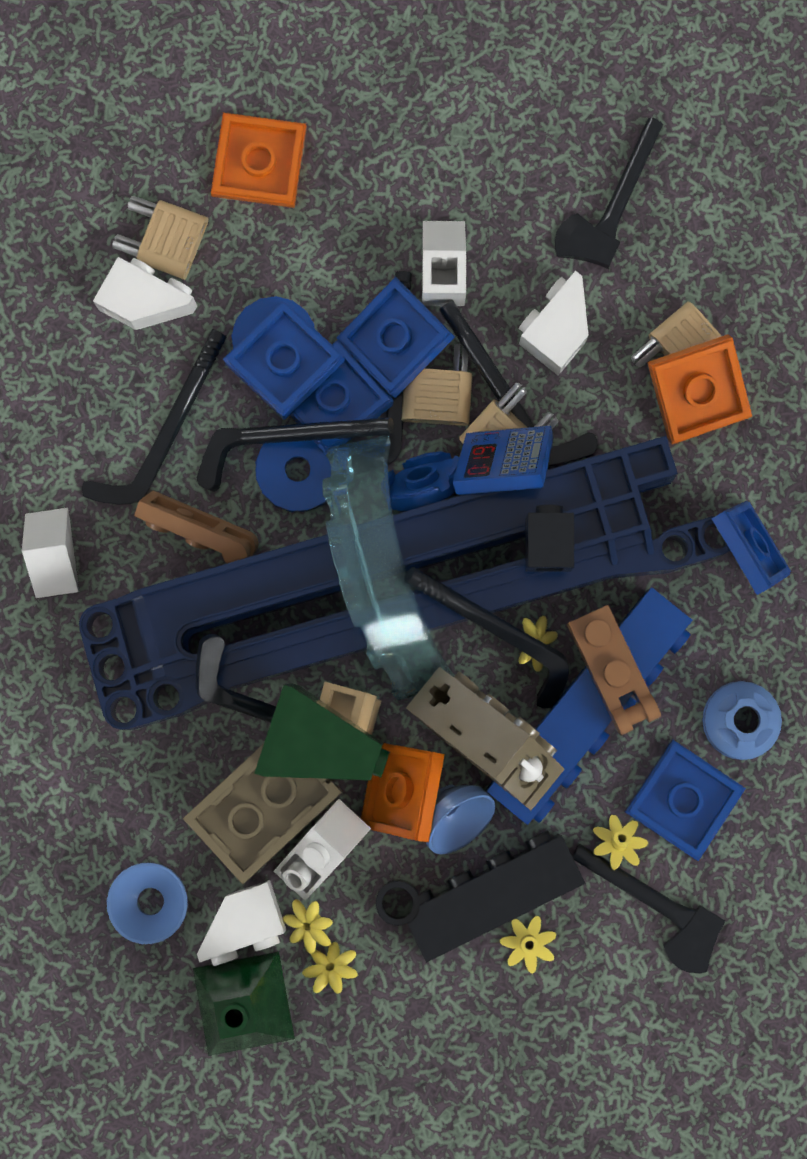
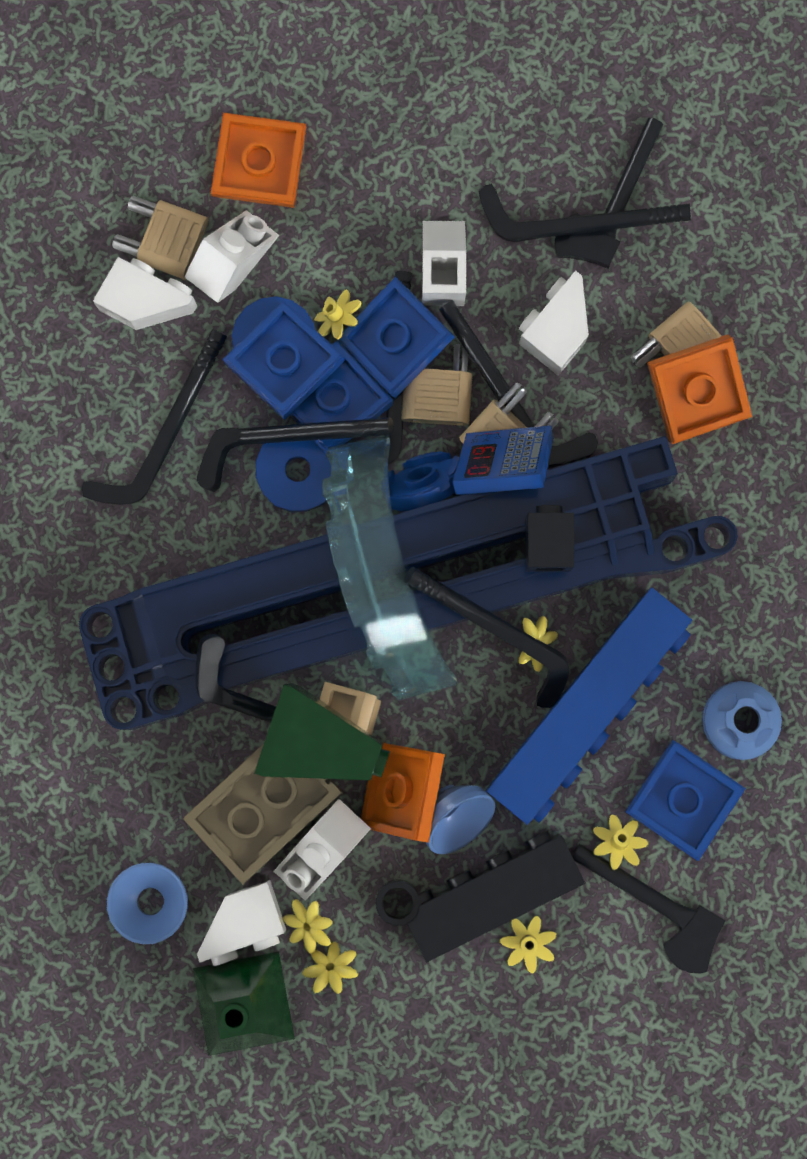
white slope [22,508,79,598] -> none
medium nougat plate [134,490,259,563] -> none
dark tan piece [406,667,564,811] -> none
medium nougat plate [567,605,661,736] -> none
blue tile [712,501,791,595] -> none
none -> white slope [185,210,279,303]
none -> light yellow plant [314,290,362,340]
none -> black piece [479,184,691,242]

